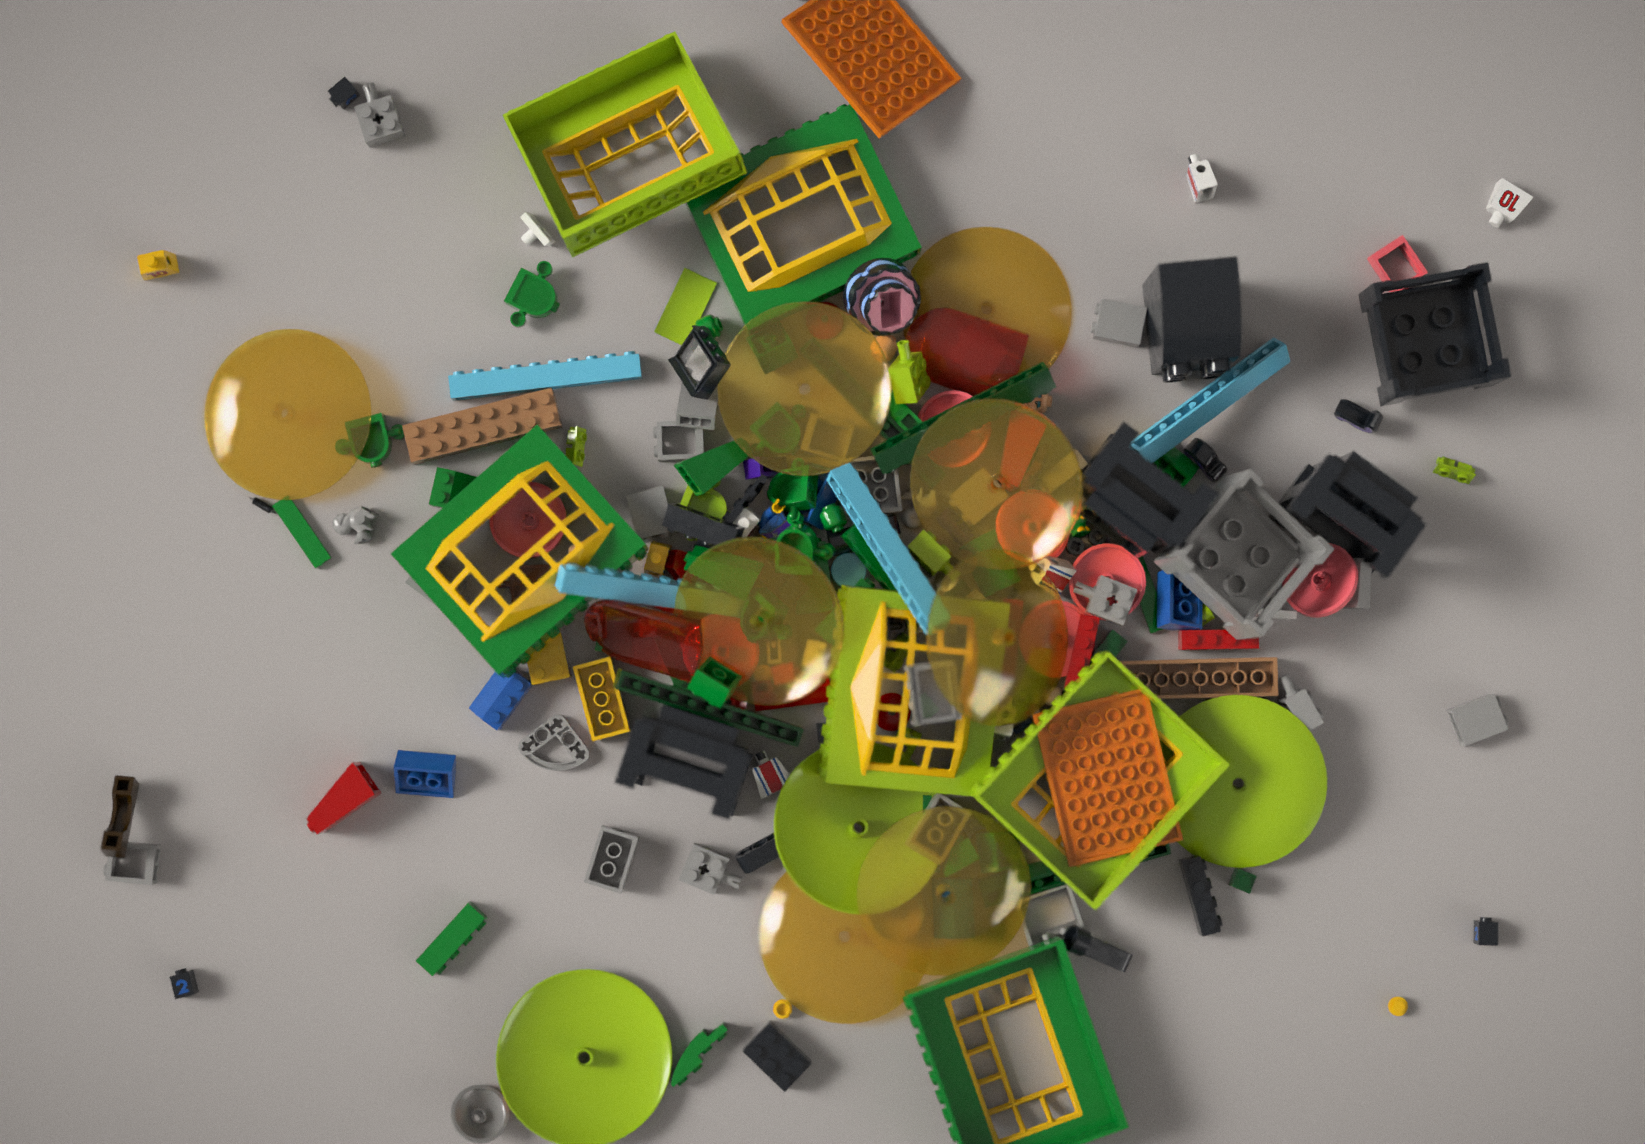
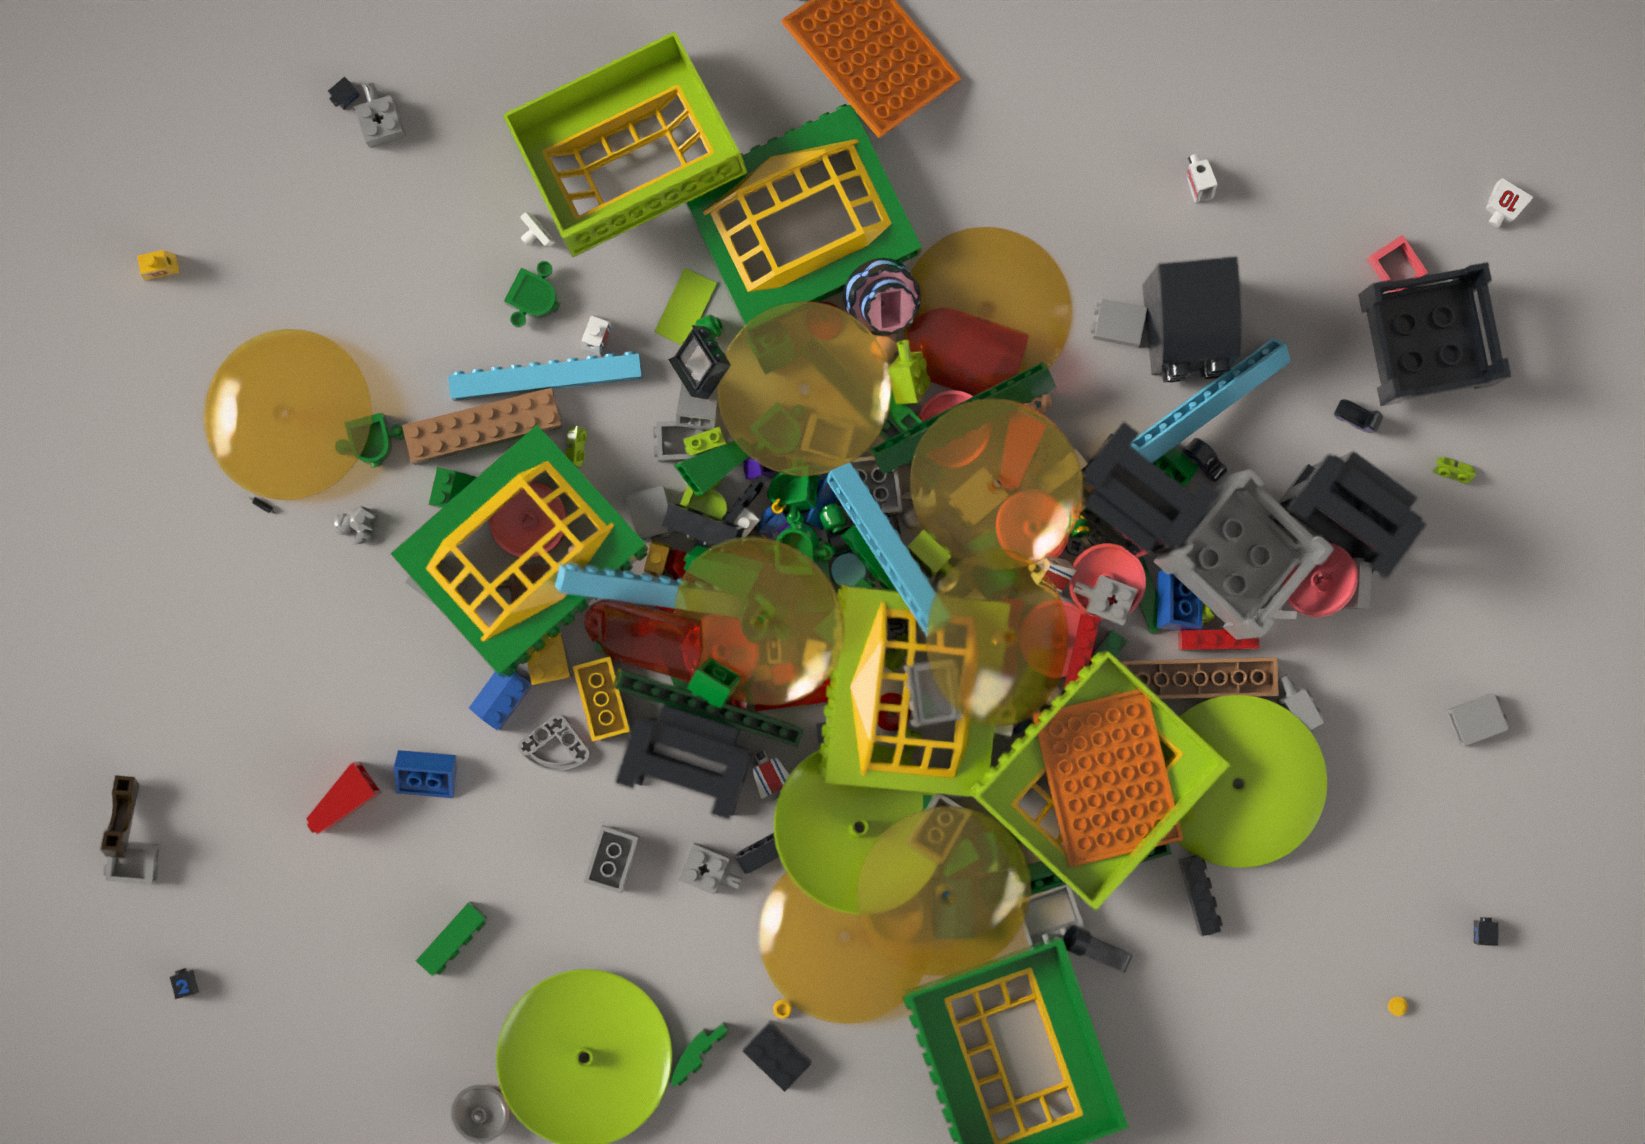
green tile [272,495,332,569] -> none
dark green brick [1228,868,1257,894] -> none
none -> white torso [581,315,613,356]
none -> lime hinge [683,427,726,456]

